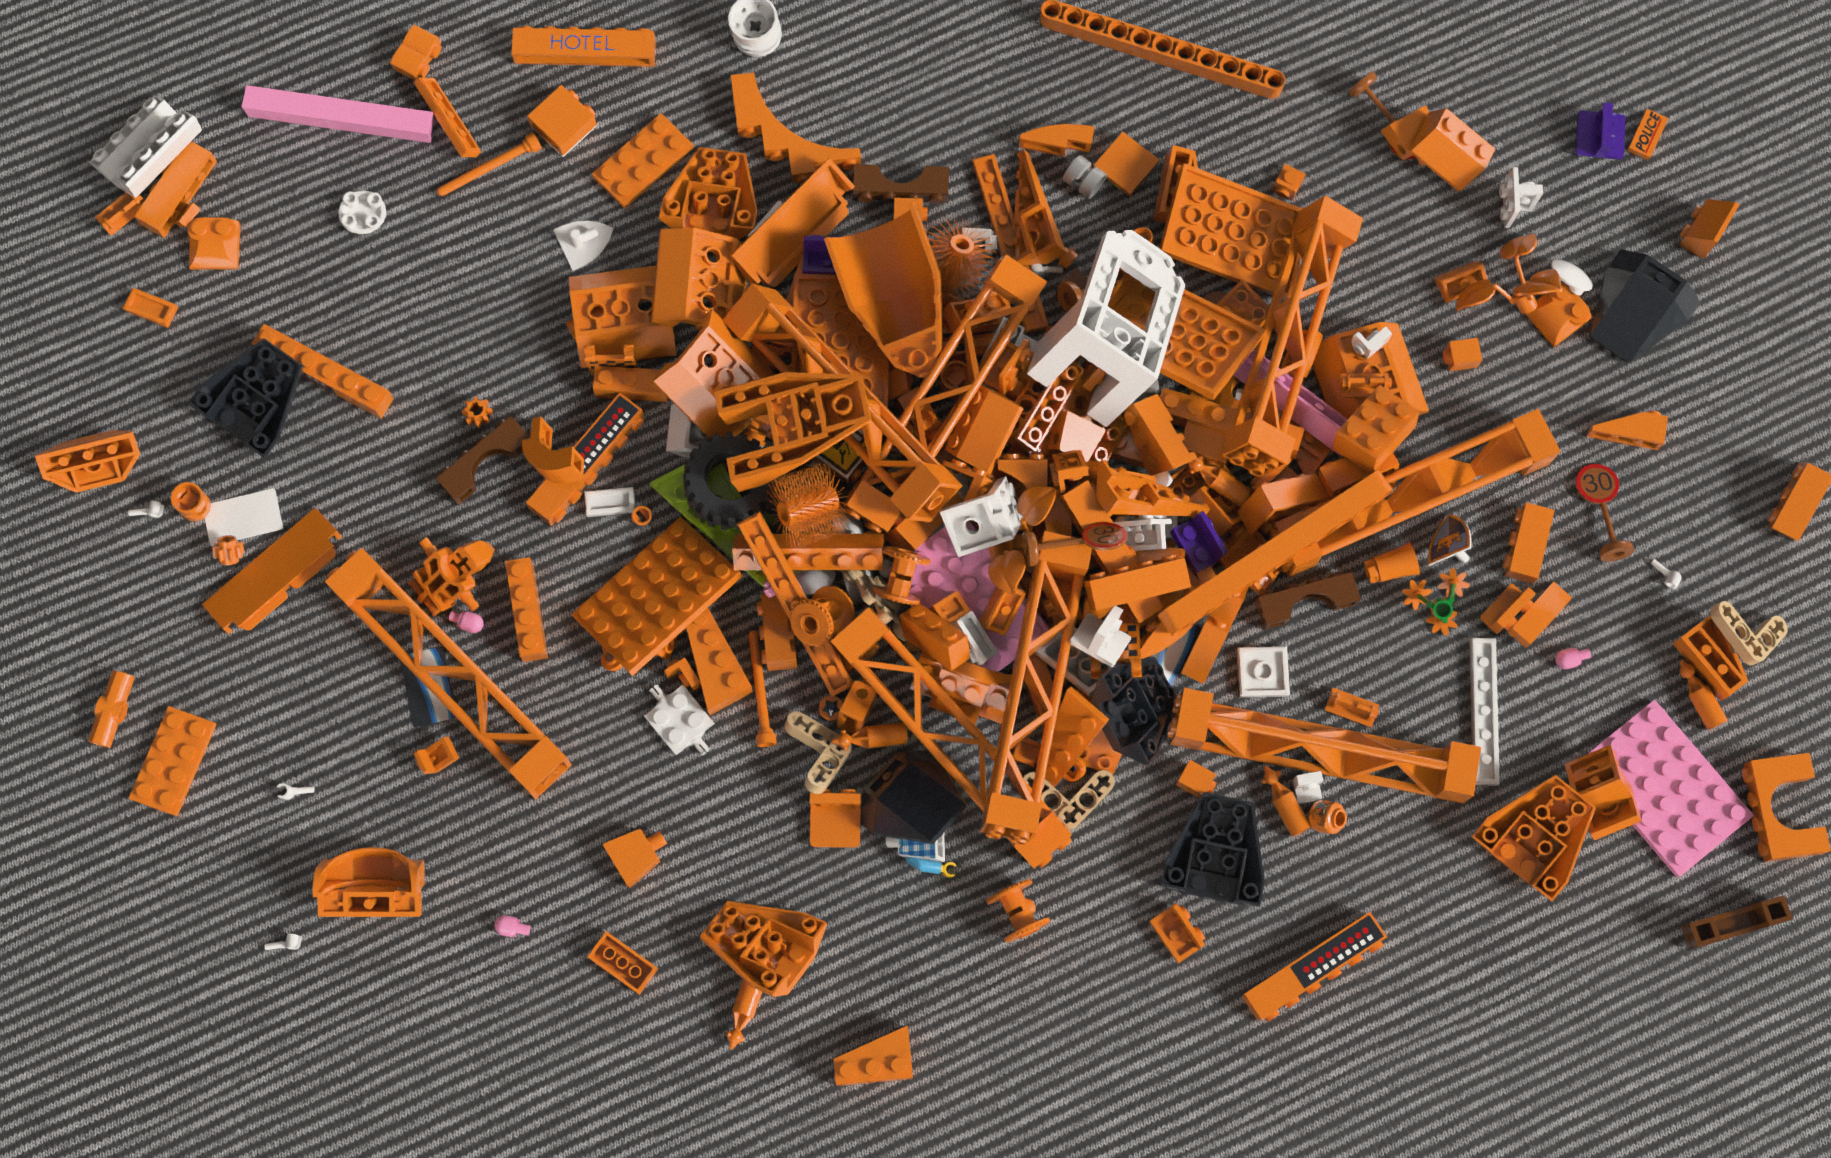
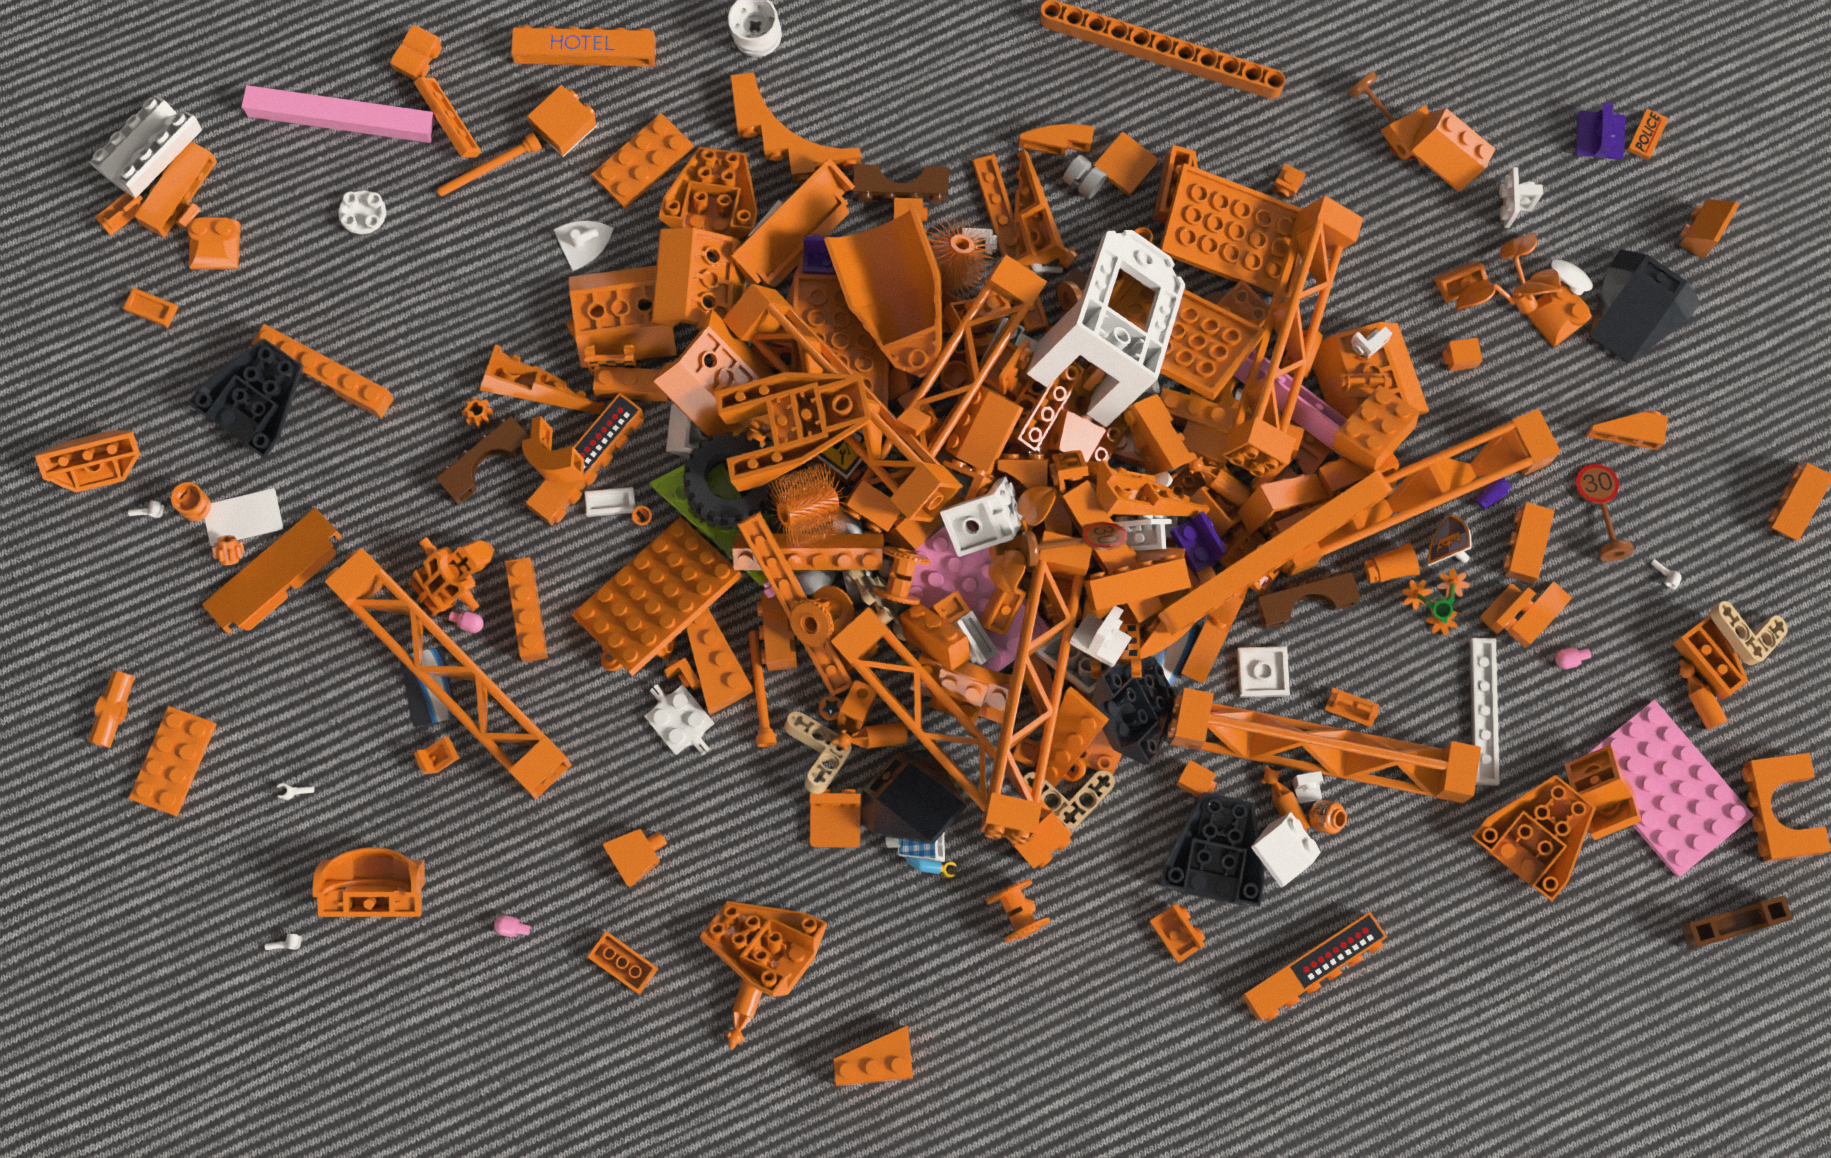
none -> orange wedge [480,344,604,415]
none -> orange tile [896,406,931,437]
none -> white slope [1251,812,1320,887]
none -> dark purple cone [1475,478,1511,509]

